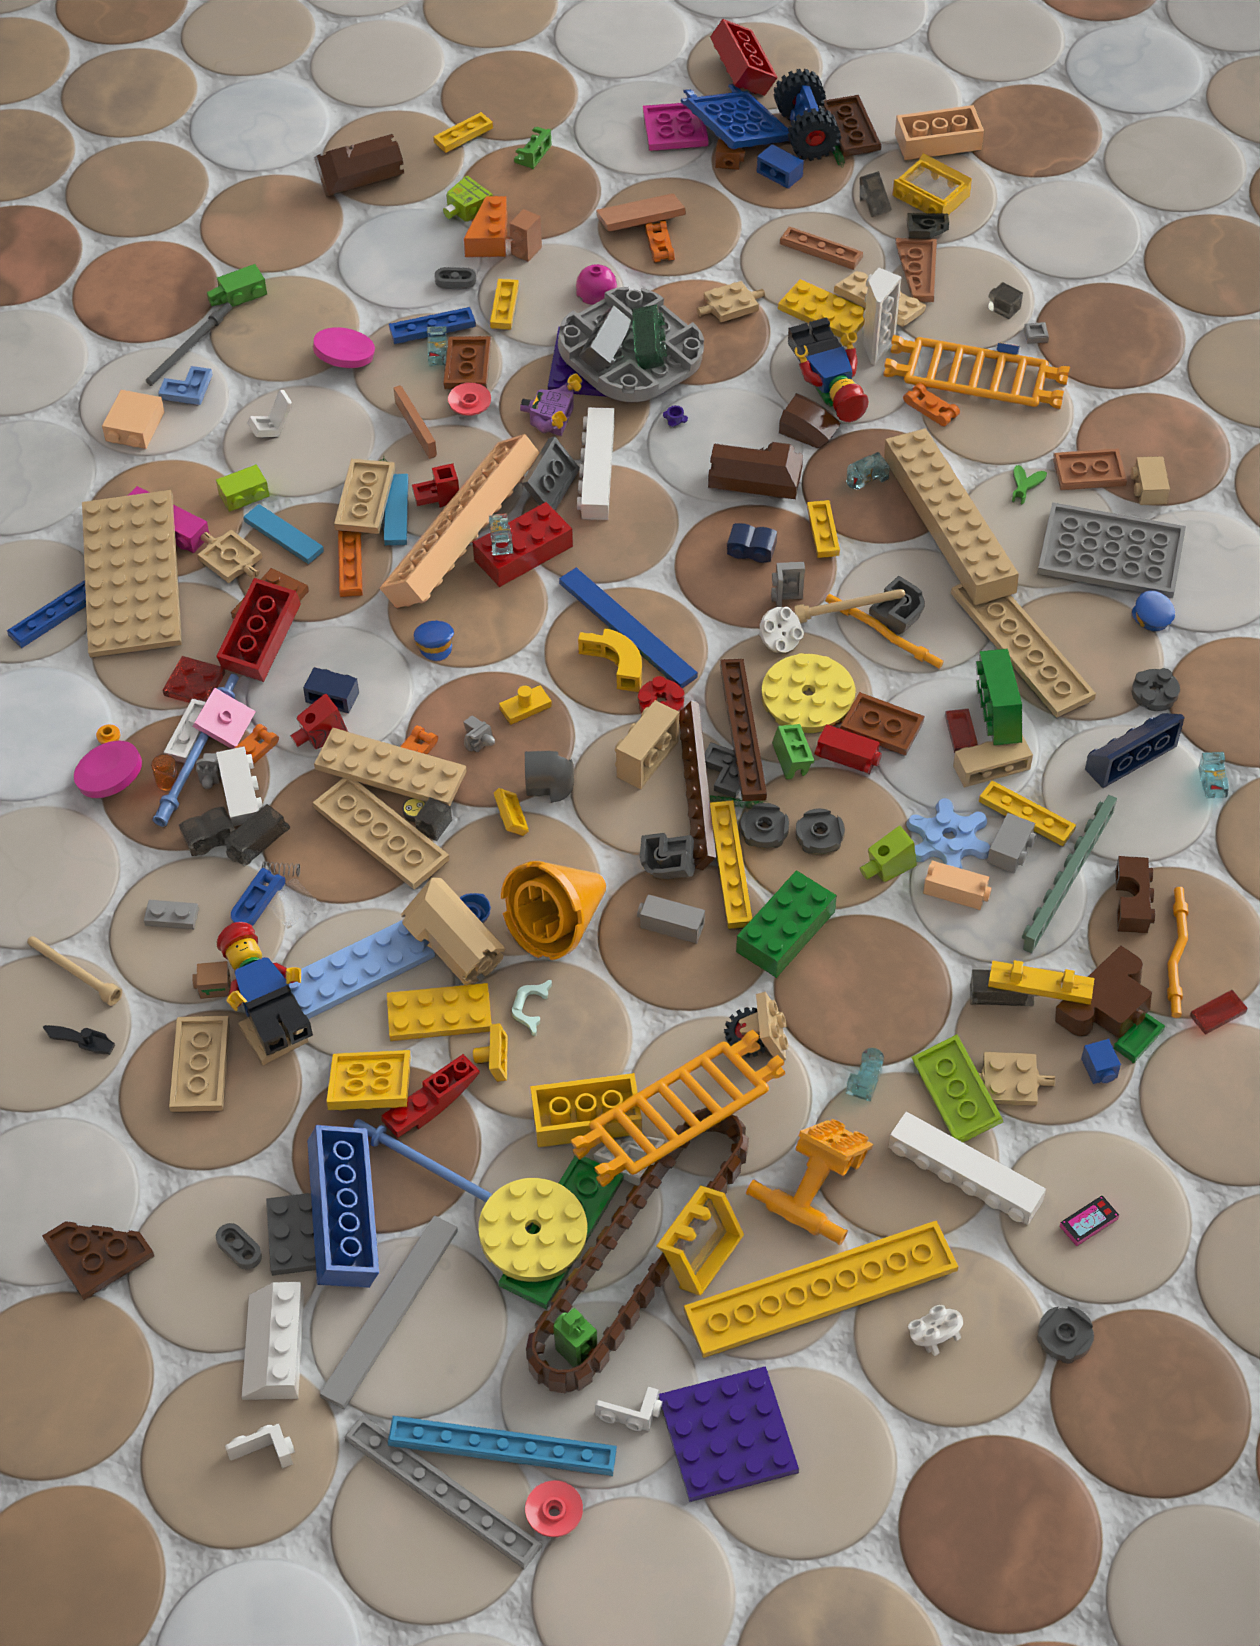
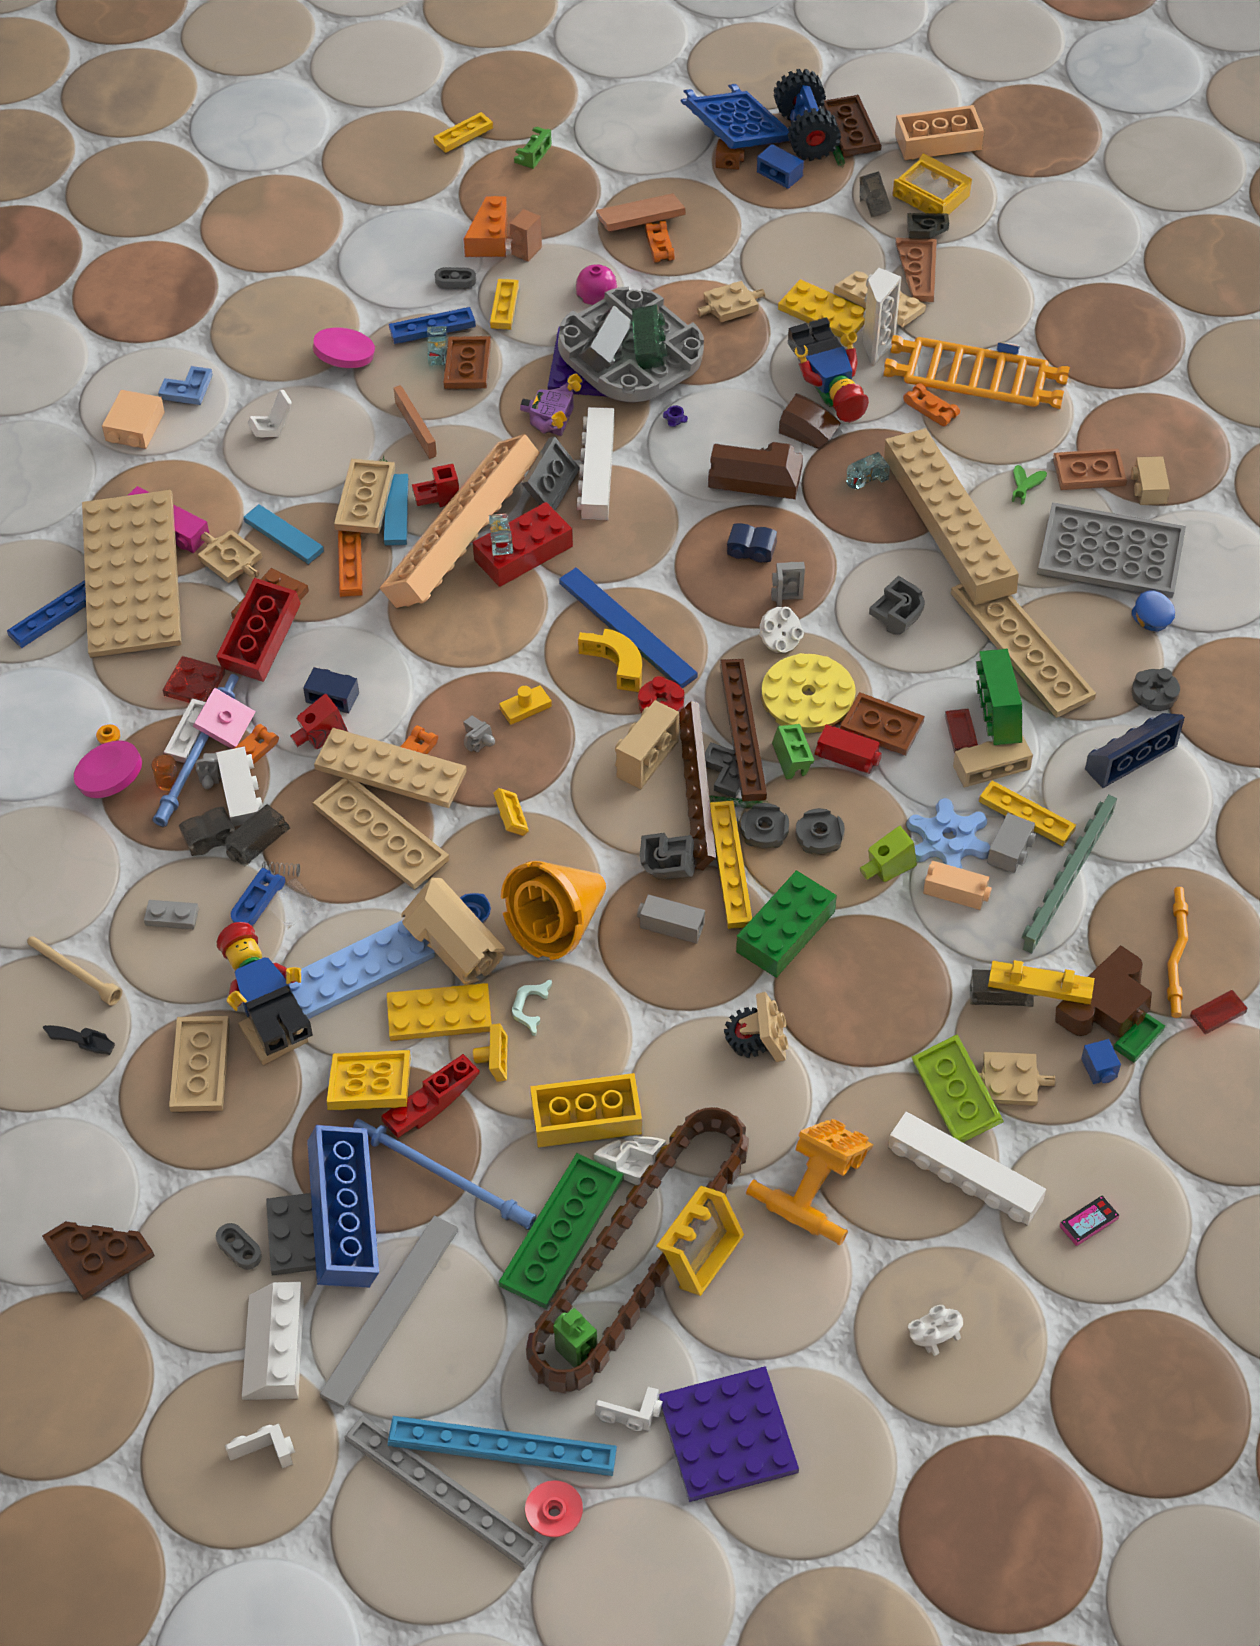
dark grey bar [146,303,232,386] -> none
medium nougat brick [192,961,231,999] -> none
bright green hinge [207,264,267,307] -> none
lime brick [216,464,270,512] -> none
reddish brown brick [314,134,404,197] -> none
tile [403,798,427,822] -> none
blue piece [414,620,454,661] -> none
clear smoke brick [415,797,452,841] -> none
lime torso [443,176,493,222] -> none
coral dish [448,383,491,416] -> none
light yellow plate [479,1178,587,1282] -> none
dark grey brick [525,751,574,803] -> none
light orange bar [571,1029,785,1187] -> none
dark pink plate [643,103,708,151] -> none
yellow plate [684,1220,959,1358] -> none
red brick [710,19,778,96] -> none
nougat tile [780,226,863,270] -> none
tan piece [795,589,905,624] -> none
yellow plate [807,500,840,558] -> none
light orange bar [825,594,944,669] -> none
clear light blue leg [846,1048,884,1102] -> none
clear smoke brick [988,282,1023,319] -> none
light grey tile [1024,322,1049,344] -> none
dark grey plate [1037,1306,1094,1364] -> none
reddish brown arch [1115,856,1155,933] -> none
clear light blue leg [1198,752,1229,798] -> none

